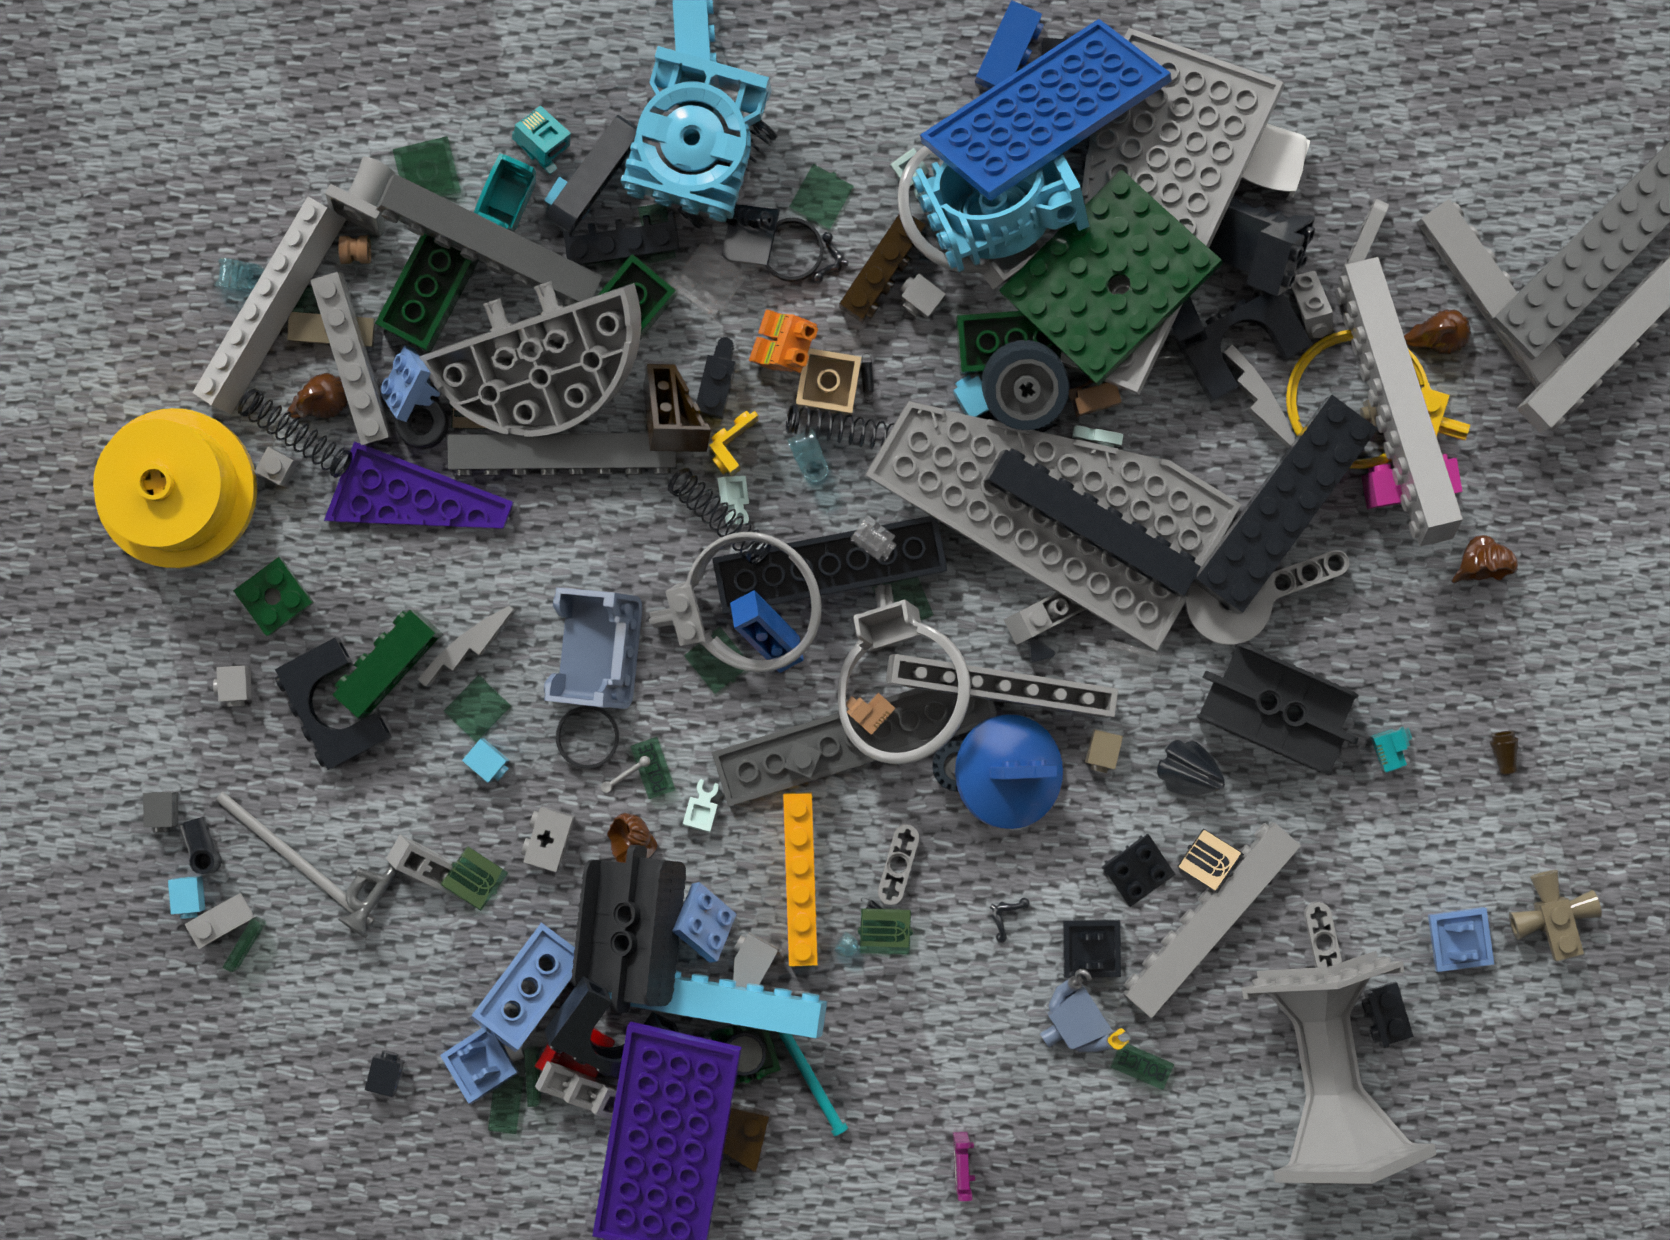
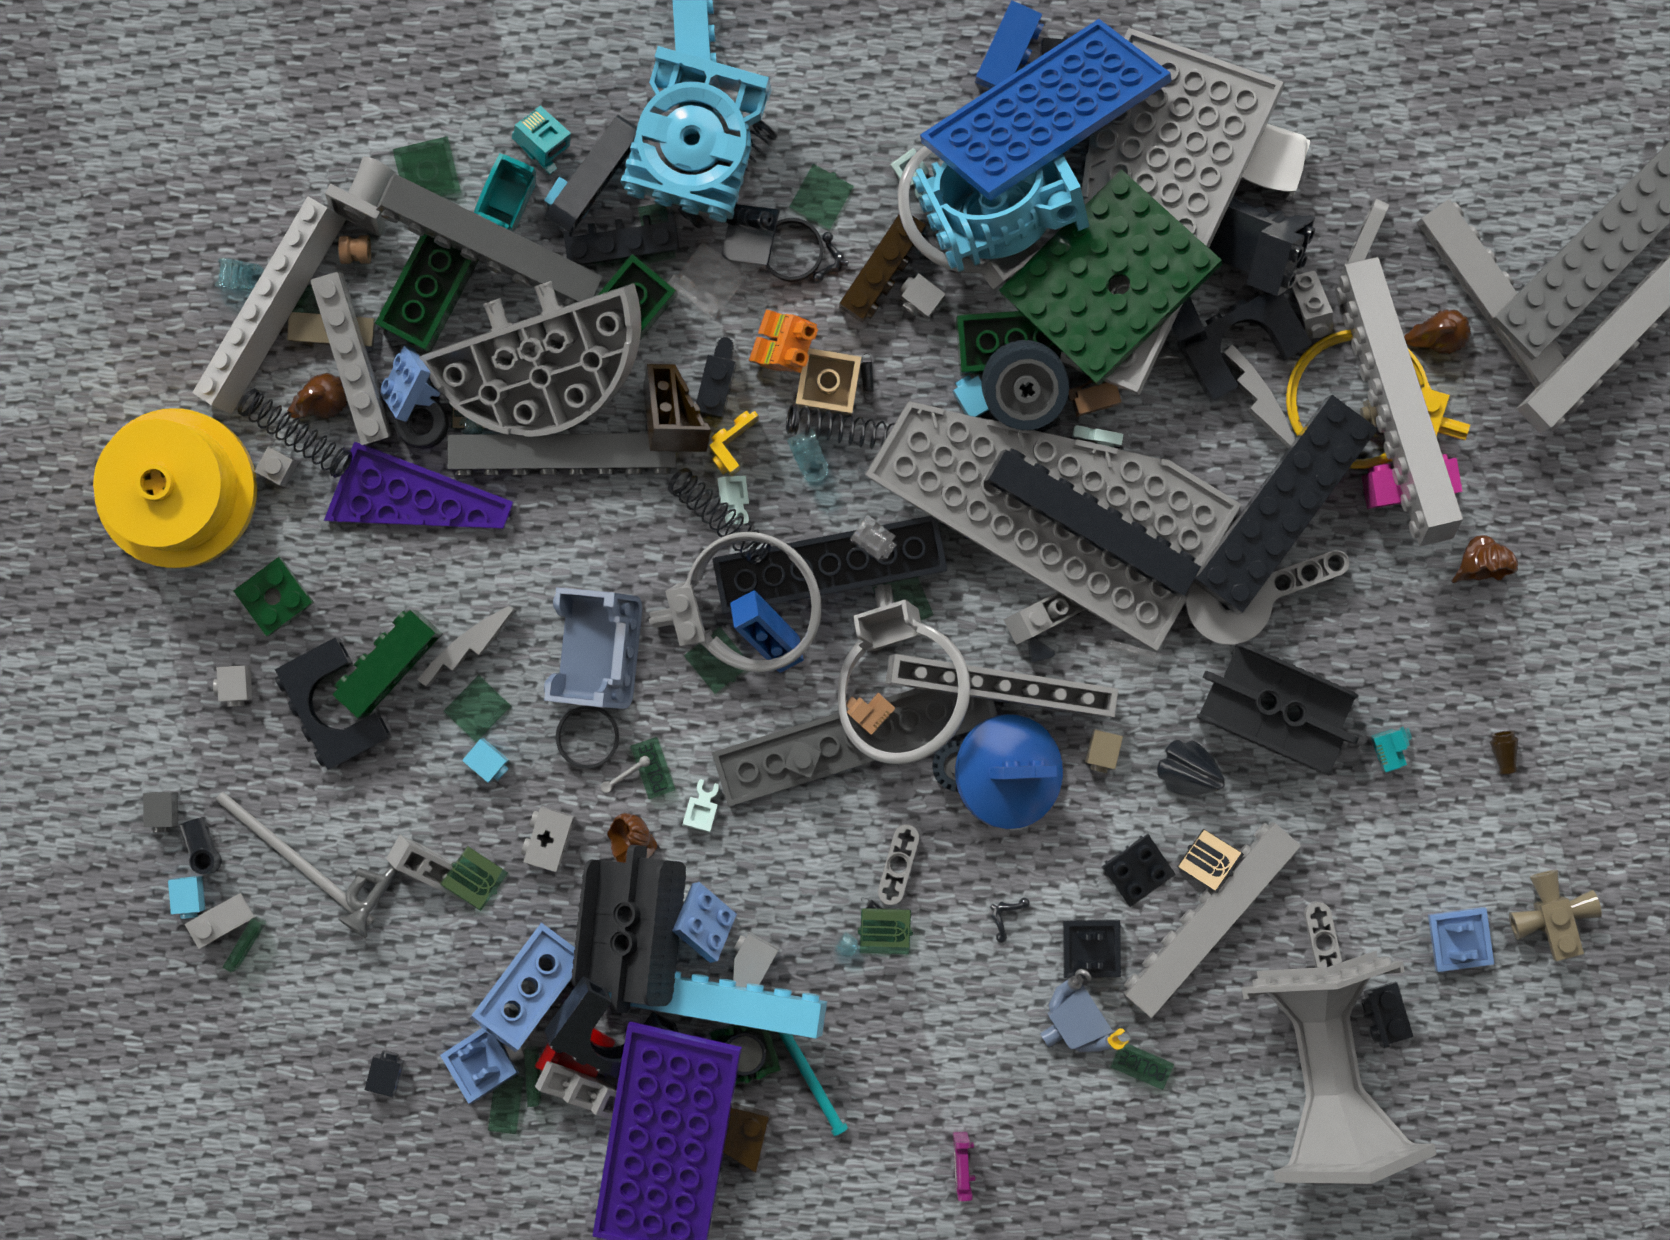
light orange brick [783,792,818,966] -> none
none -> clear light blue hinge [459,416,483,435]

